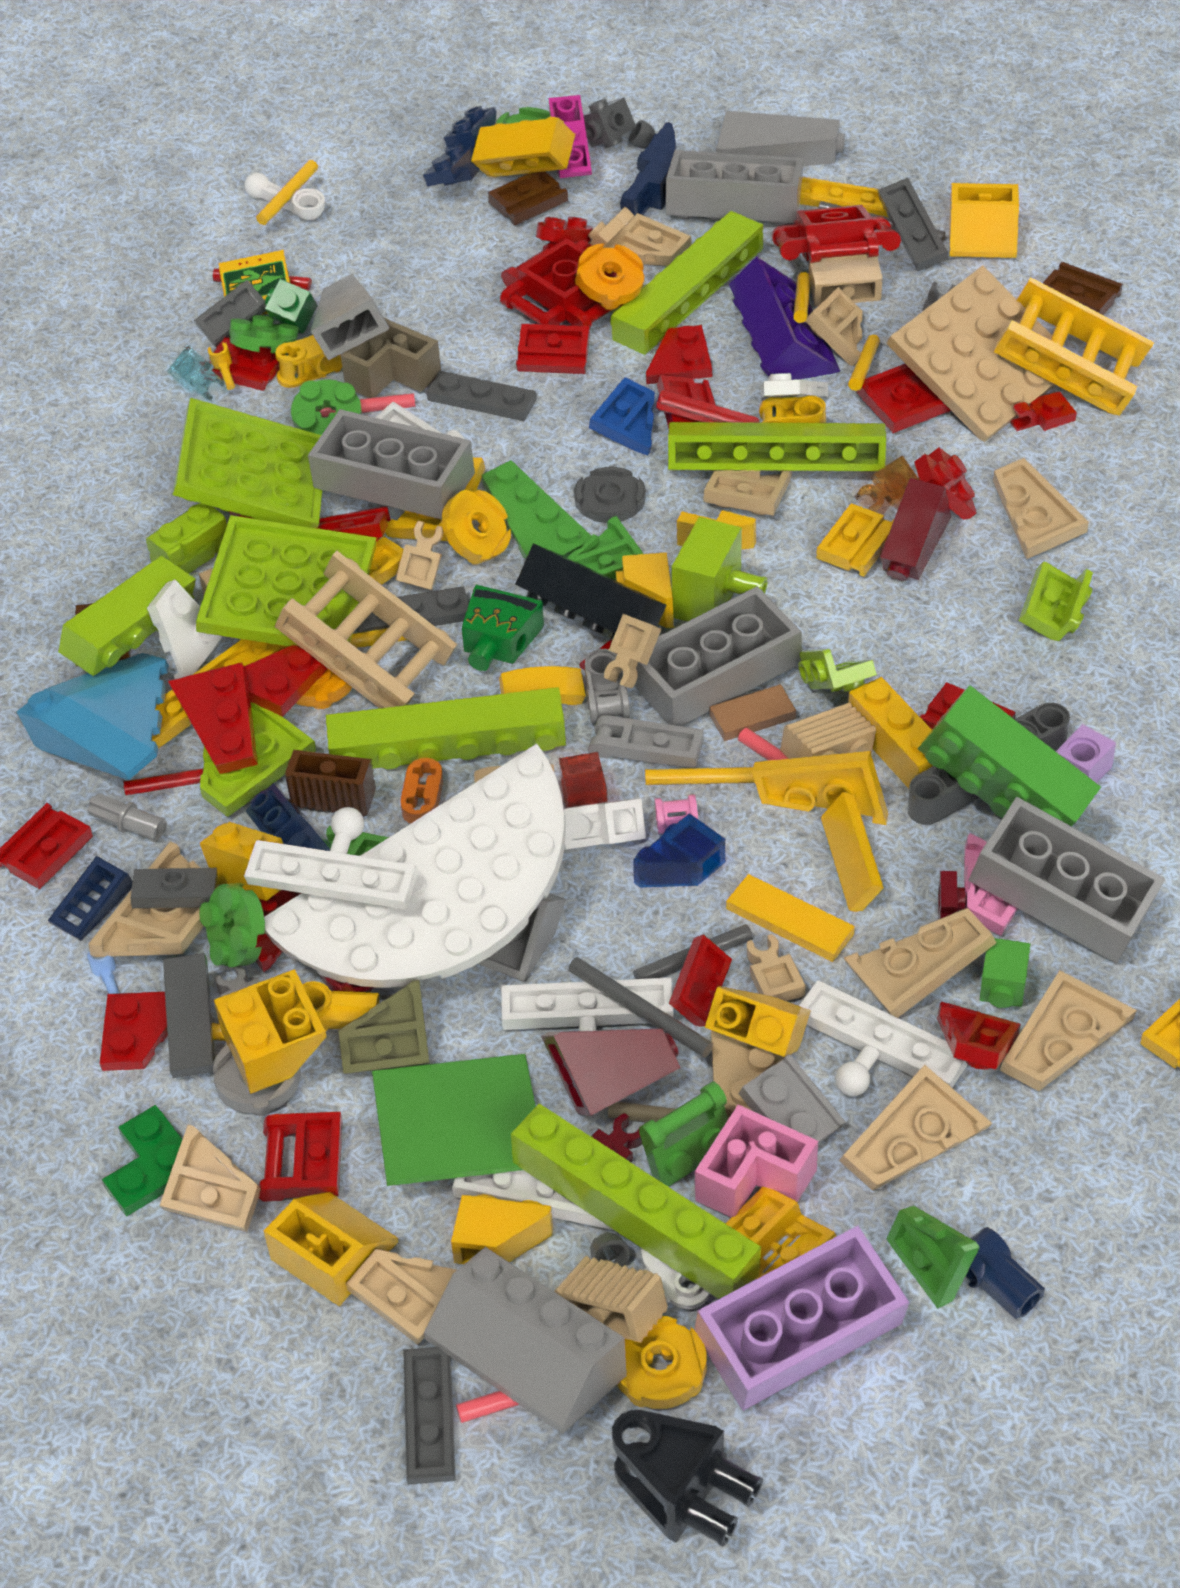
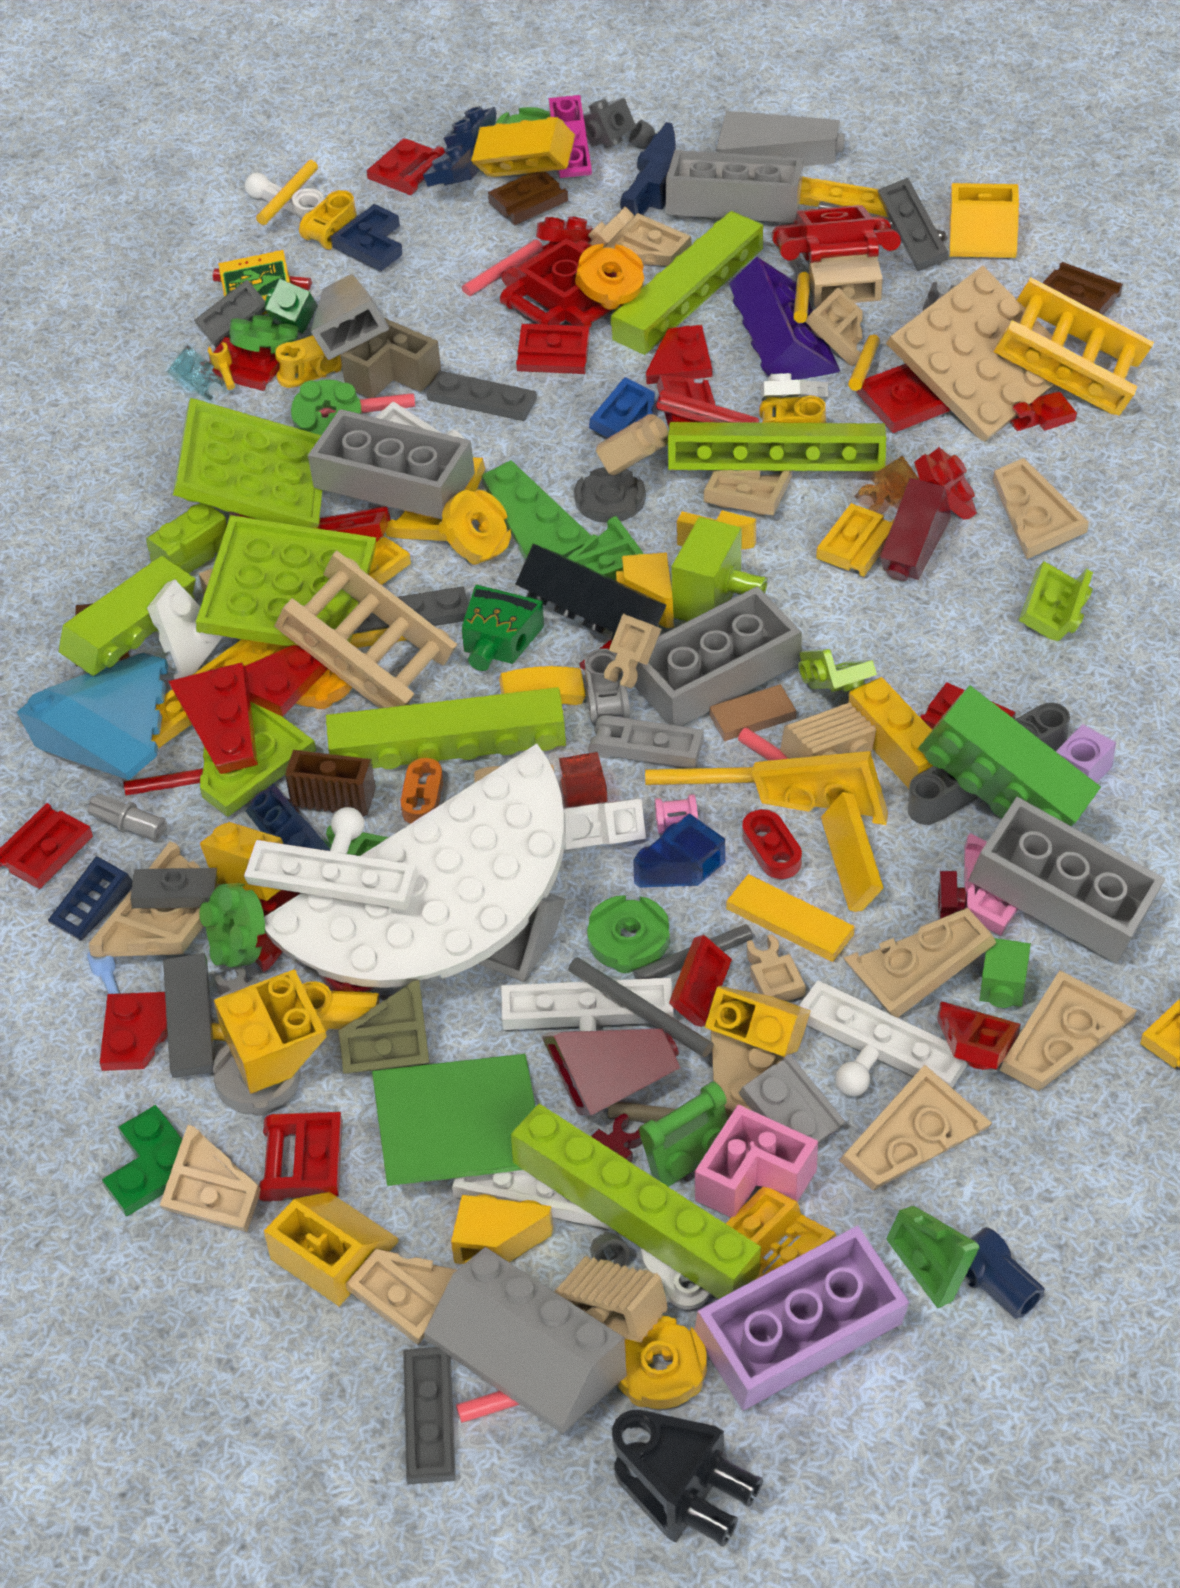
tan plate [396,521,443,590] -> none
none -> yellow piece [299,190,357,250]
none -> dark blue plate [331,204,403,271]
none -> red plate [366,138,445,196]
none -> coral bar [462,239,543,296]
none -> bright green plate [587,895,670,973]
none -> tan brick [596,414,668,475]
none -> red plate [742,809,802,879]

